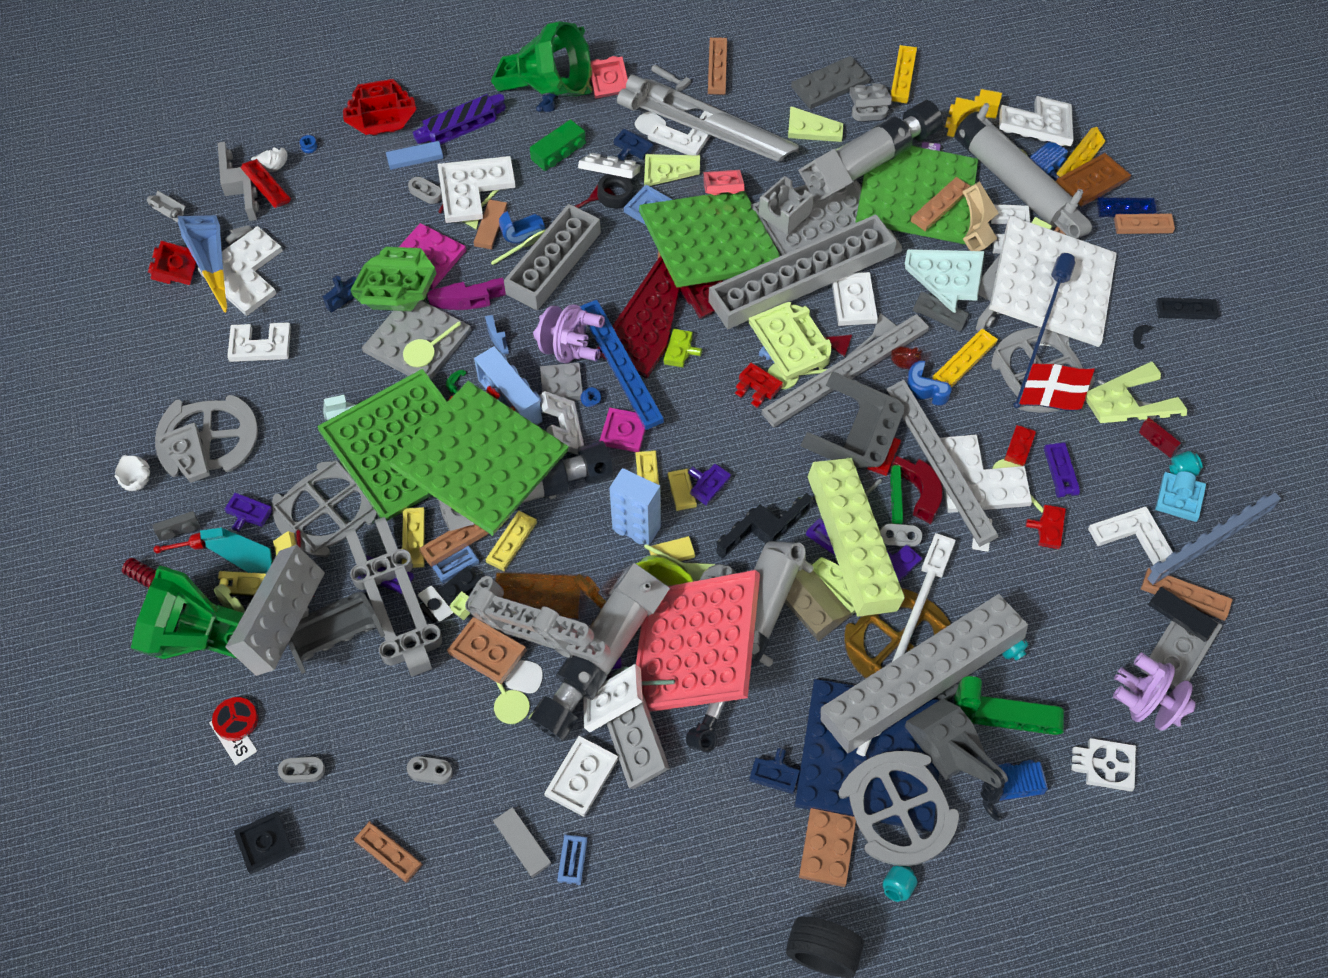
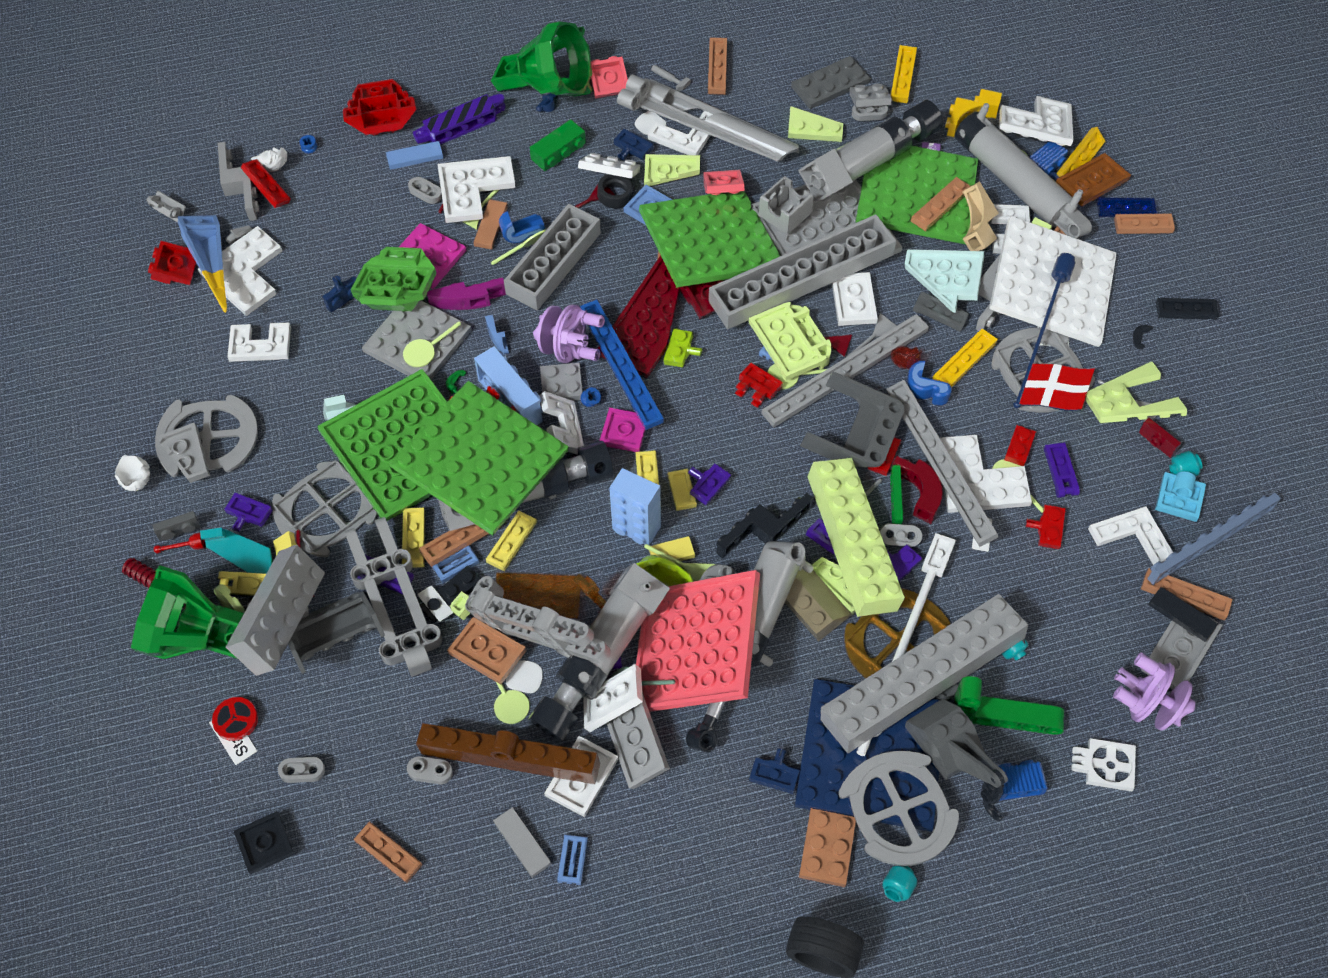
none -> reddish brown hinge [416,723,601,784]

